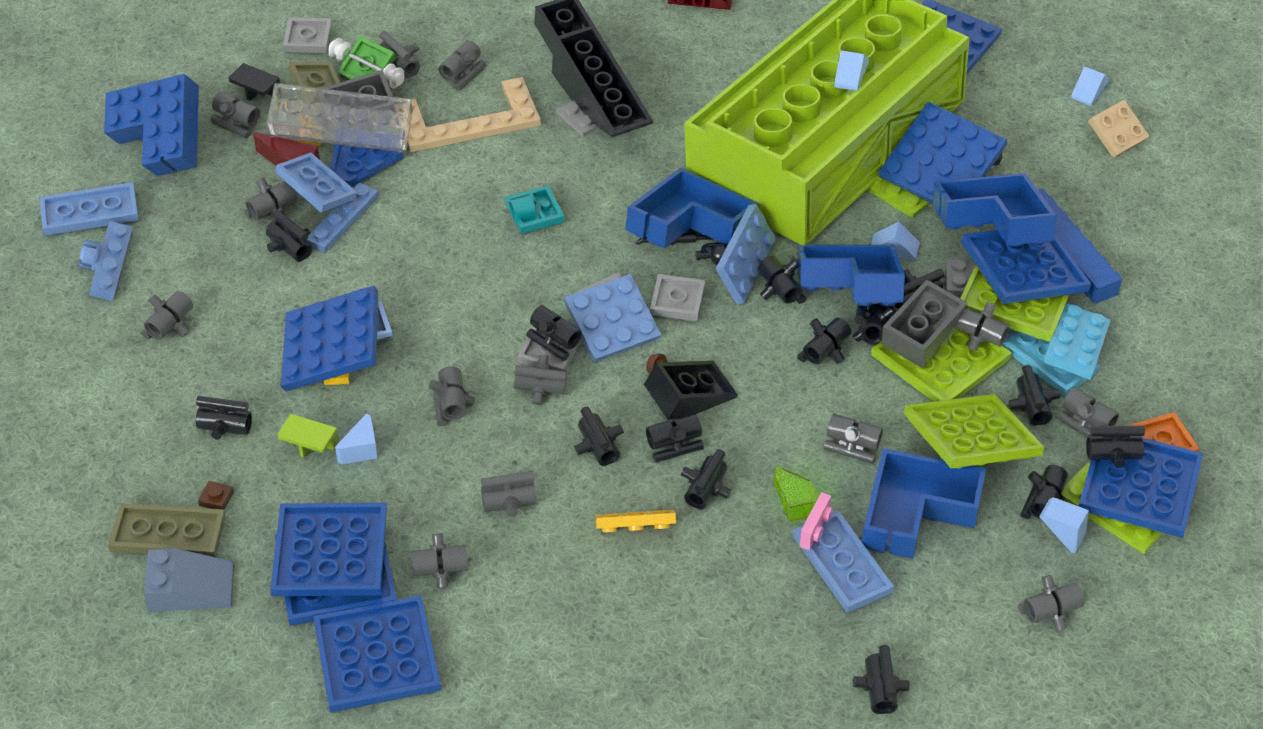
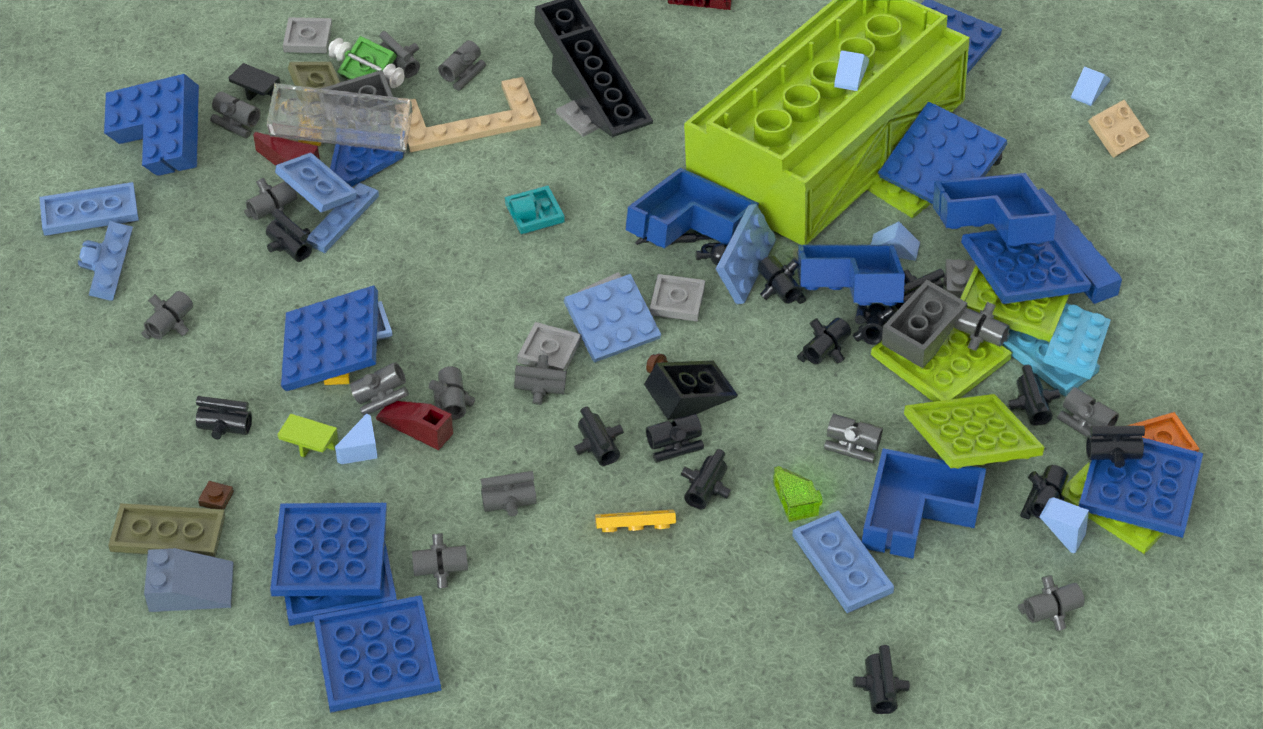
black pin [526,305,582,361] -> none
bright pink plate [800,492,833,550] -> none
none -> dark grey pin [350,362,409,416]
none -> dark red slope [376,401,453,450]

